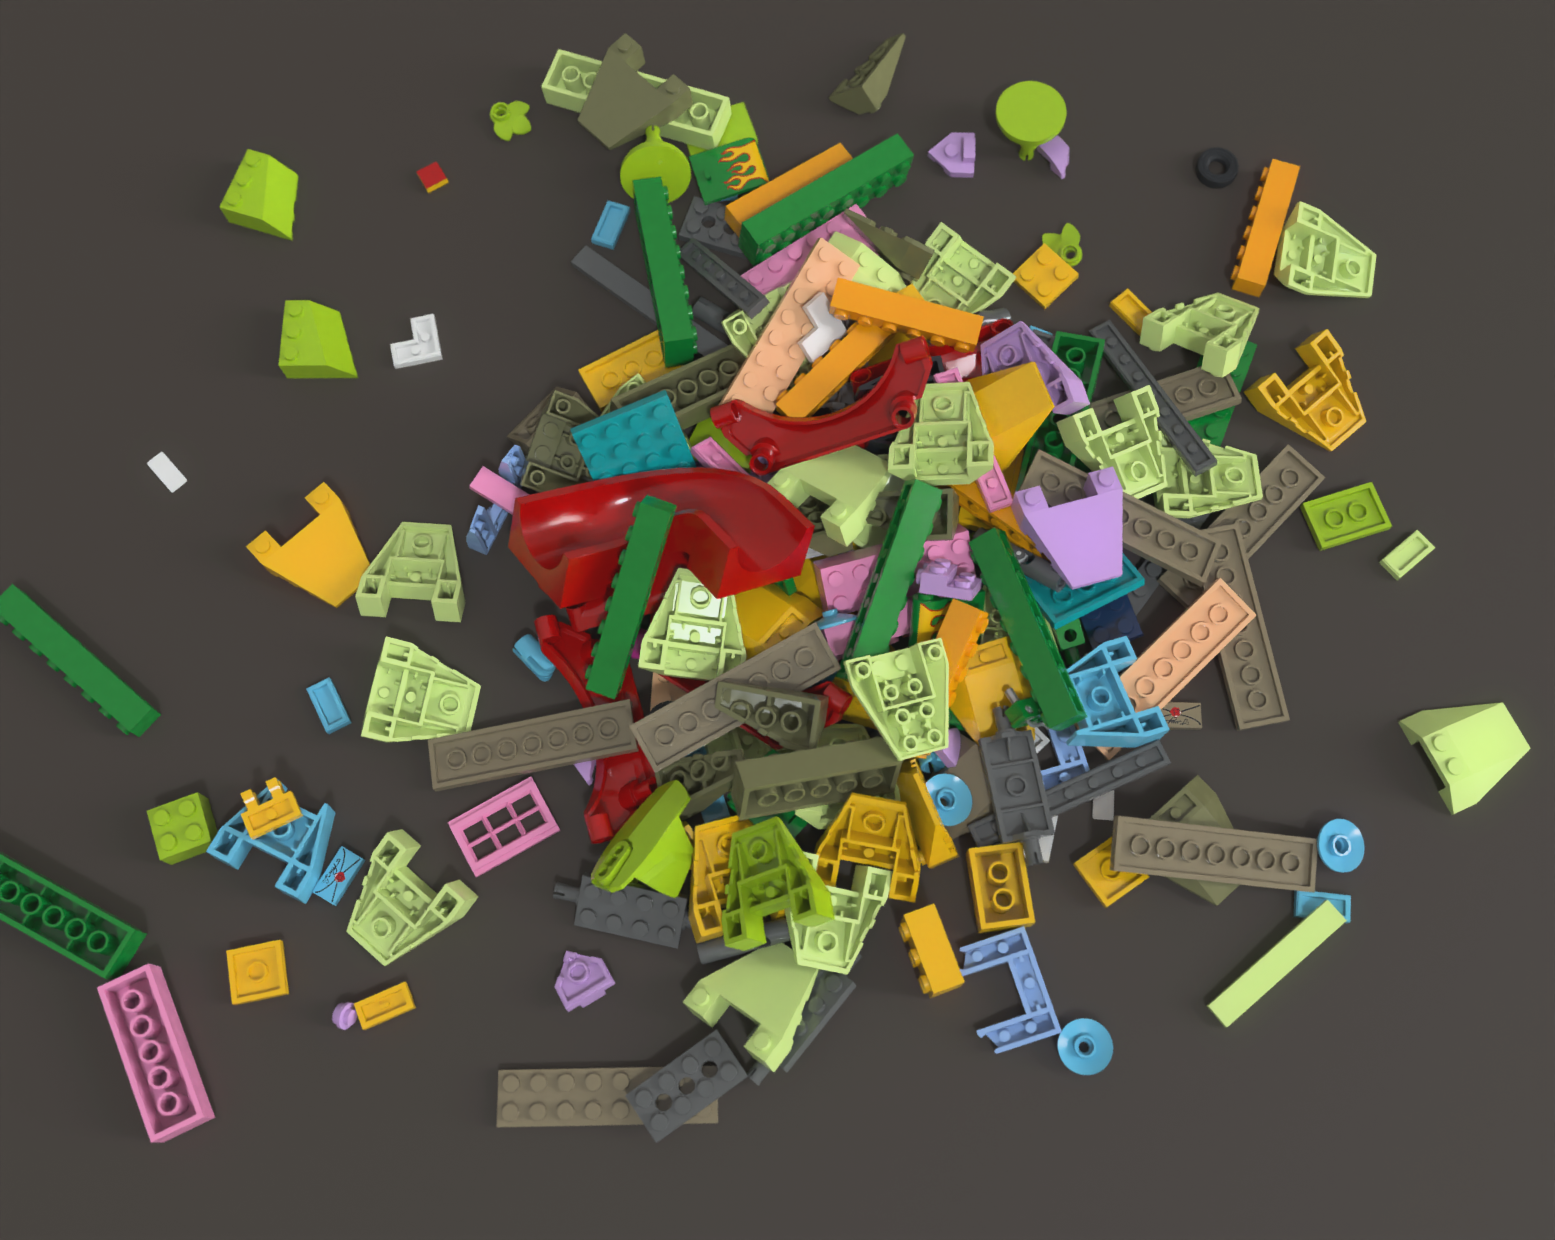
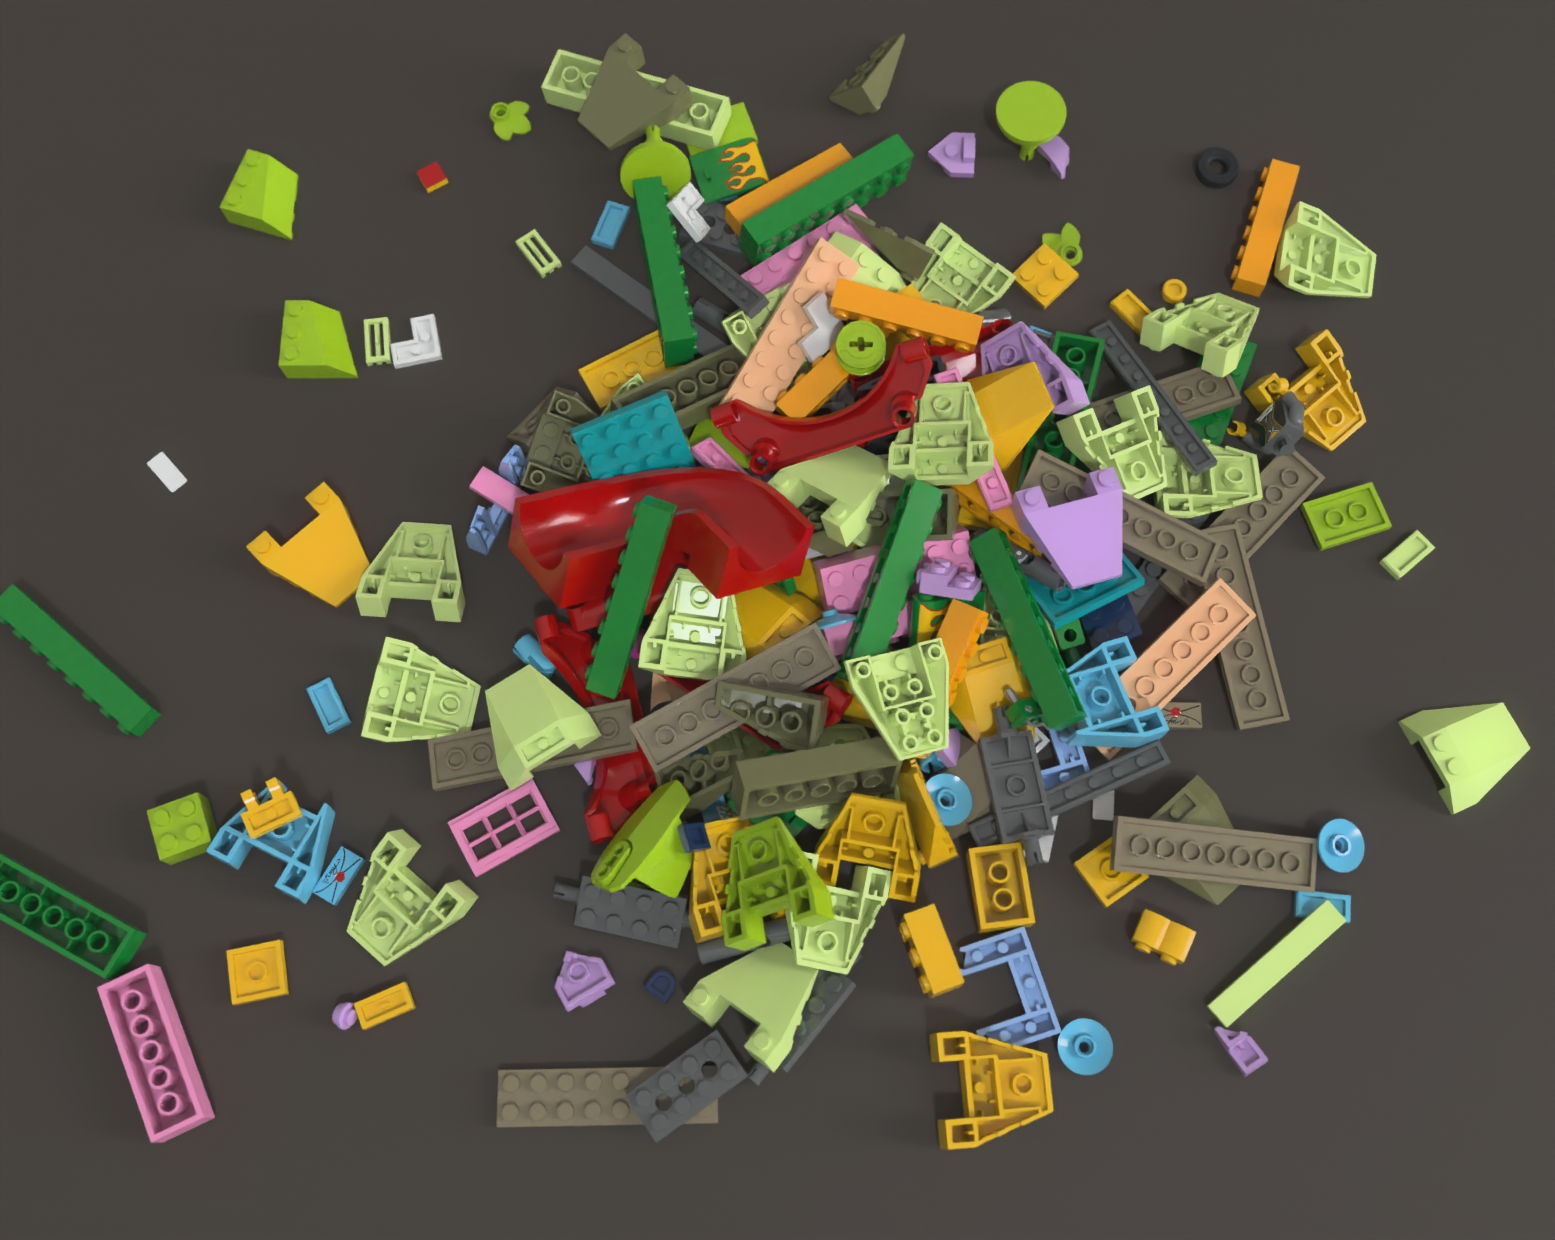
none -> yellowish green tile [364,317,392,366]
none -> yellowish green wedge [485,664,602,791]
none -> yellowish green tile [515,229,562,279]
none -> dark blue tile [644,970,676,1004]
none -> white tile [666,182,710,243]
none -> dark blue tile [677,822,711,853]
none -> yellow sticker [716,804,738,821]
none -> lime piece [836,320,886,376]
none -> yellow wedge [929,1031,1054,1150]
none -> yellow brick [1130,909,1196,966]
none -> yellow tile [1161,279,1187,304]
none -> lavender slope [1214,1027,1268,1077]
none -> torso [1227,378,1305,457]

